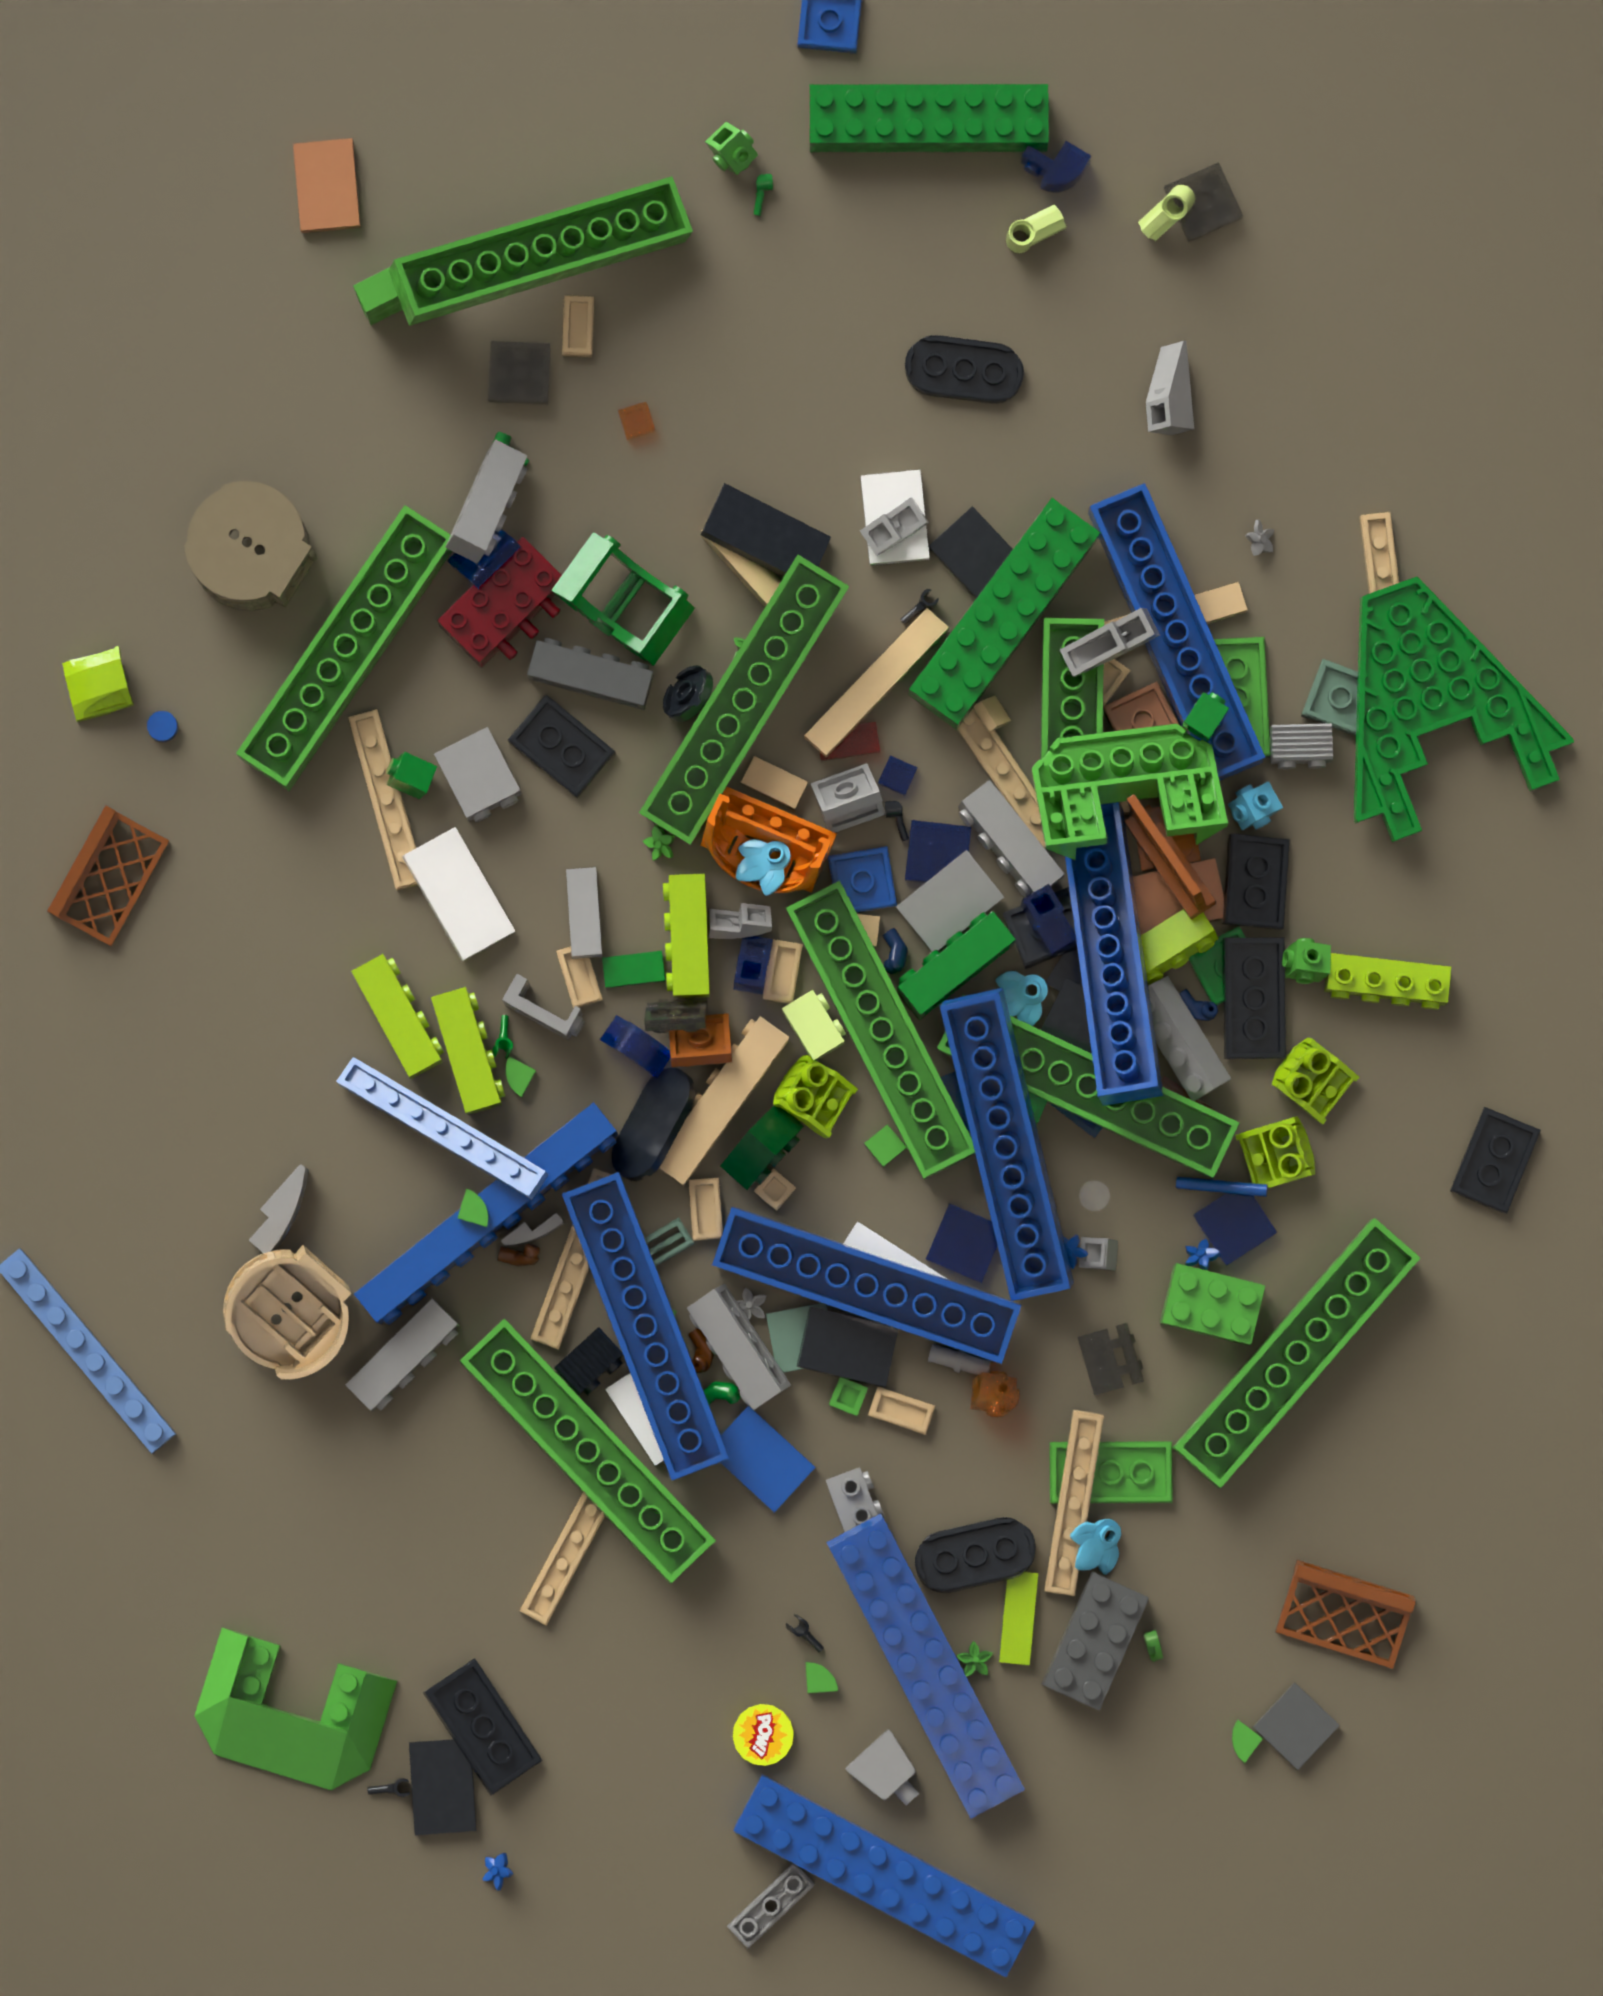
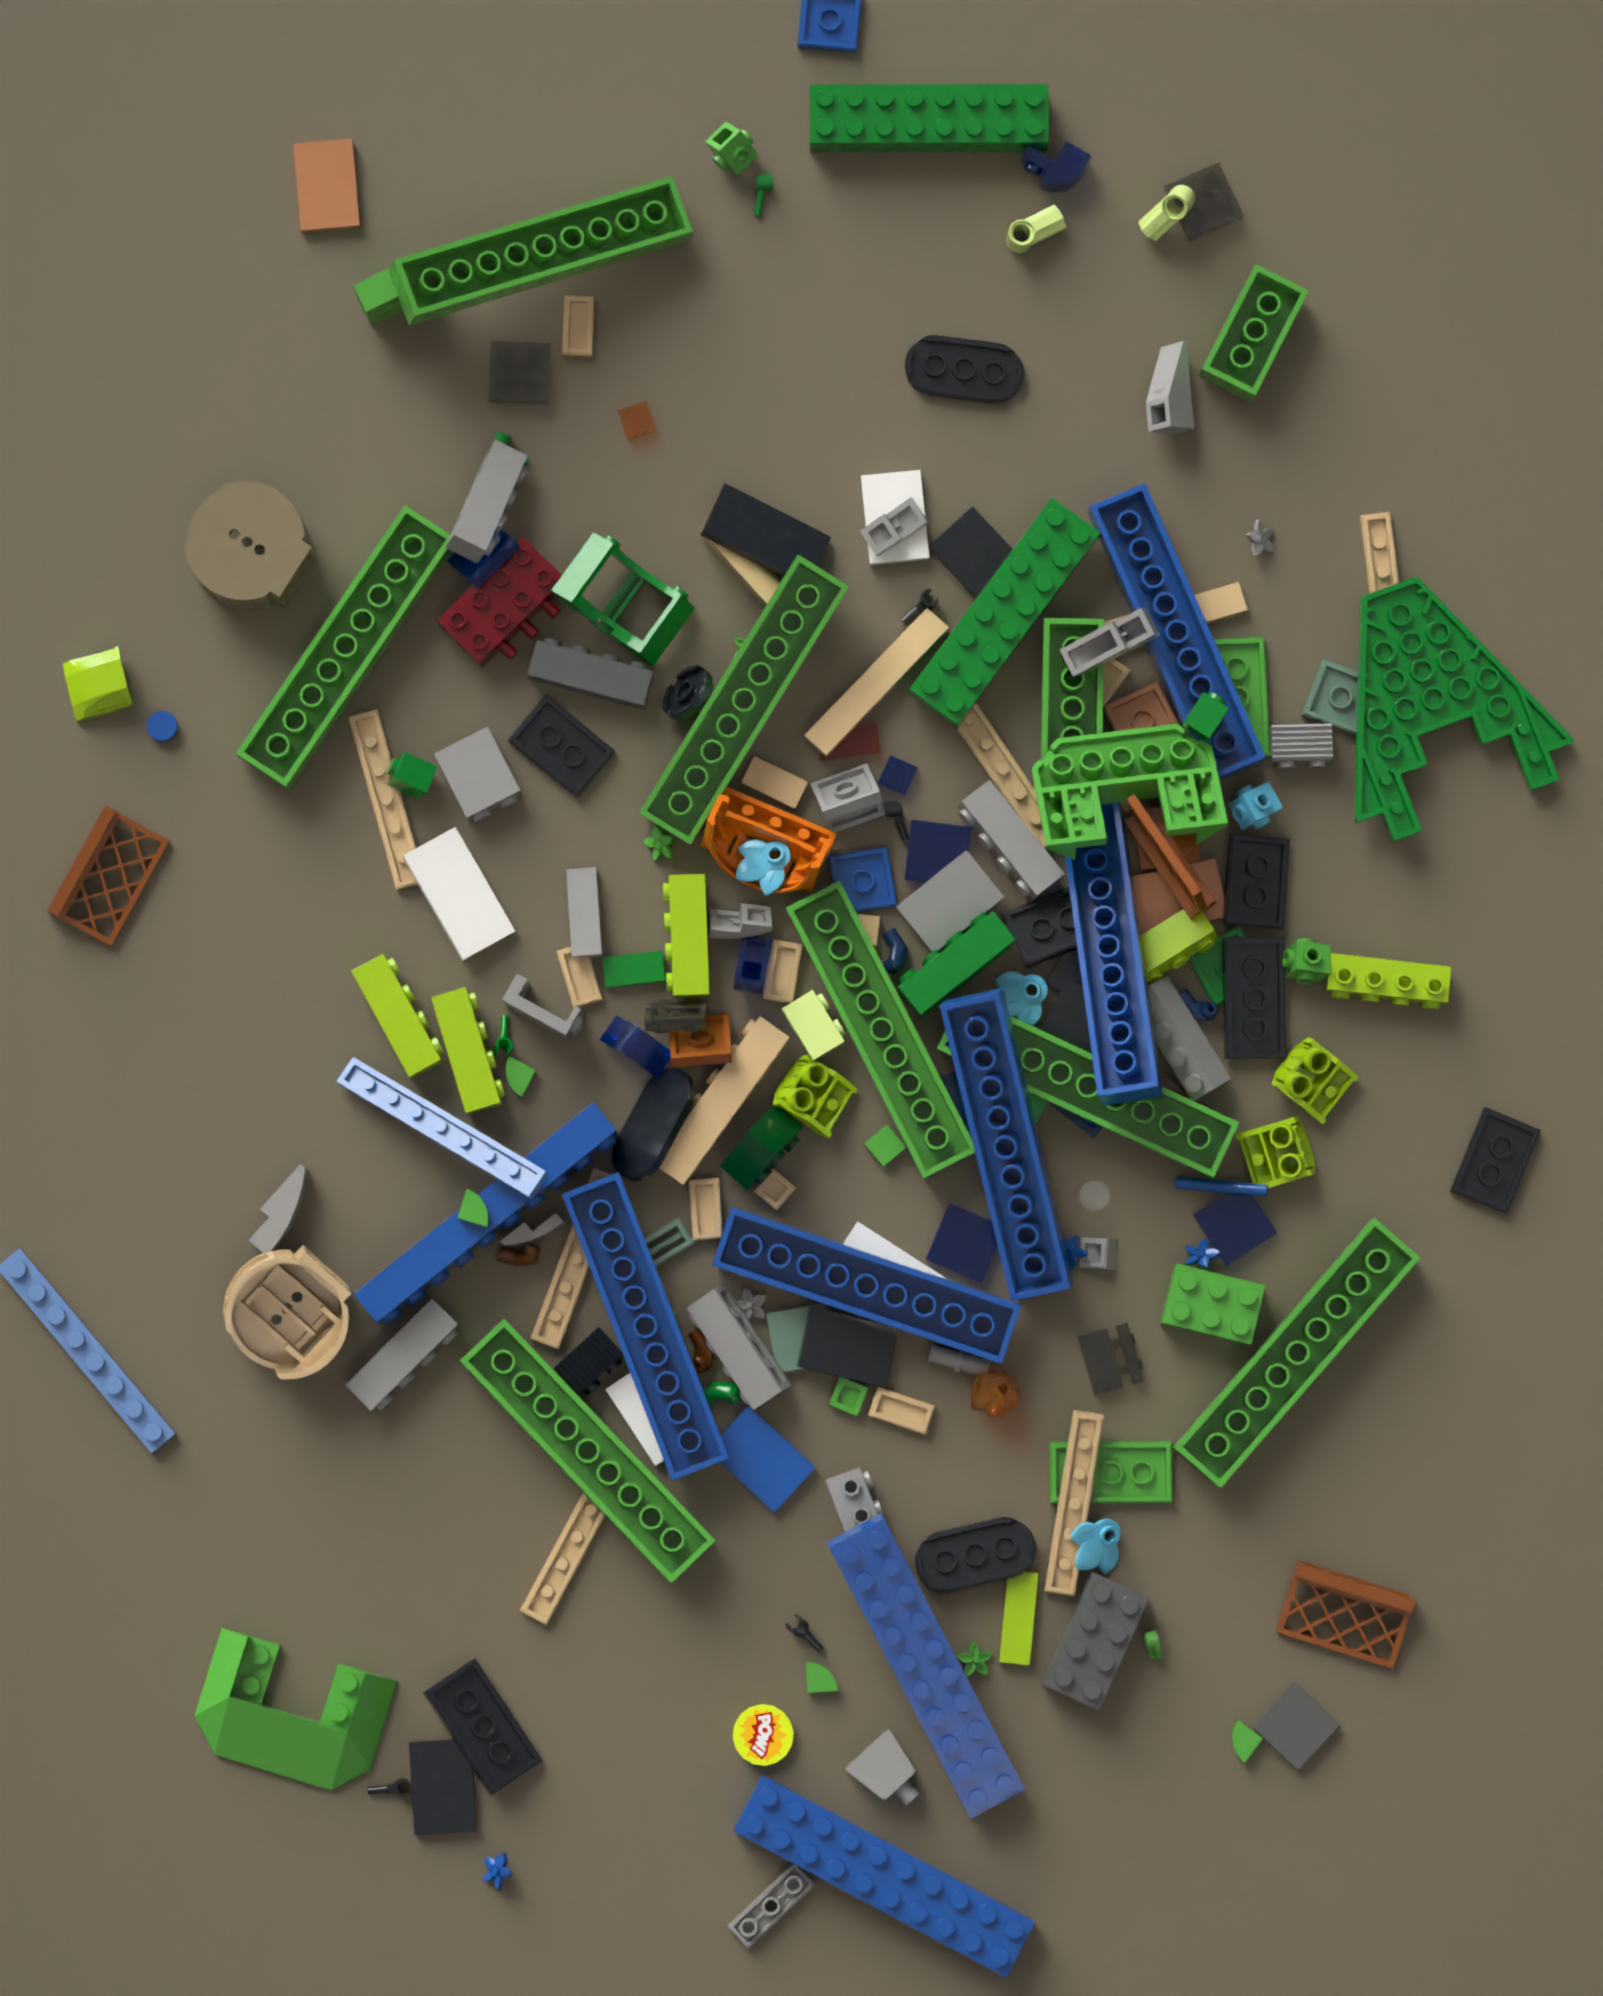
tan tile [974,696,1011,731] -> none
clear blue brick [1021,883,1076,955] -> none
none -> bright green brick [1199,264,1309,403]

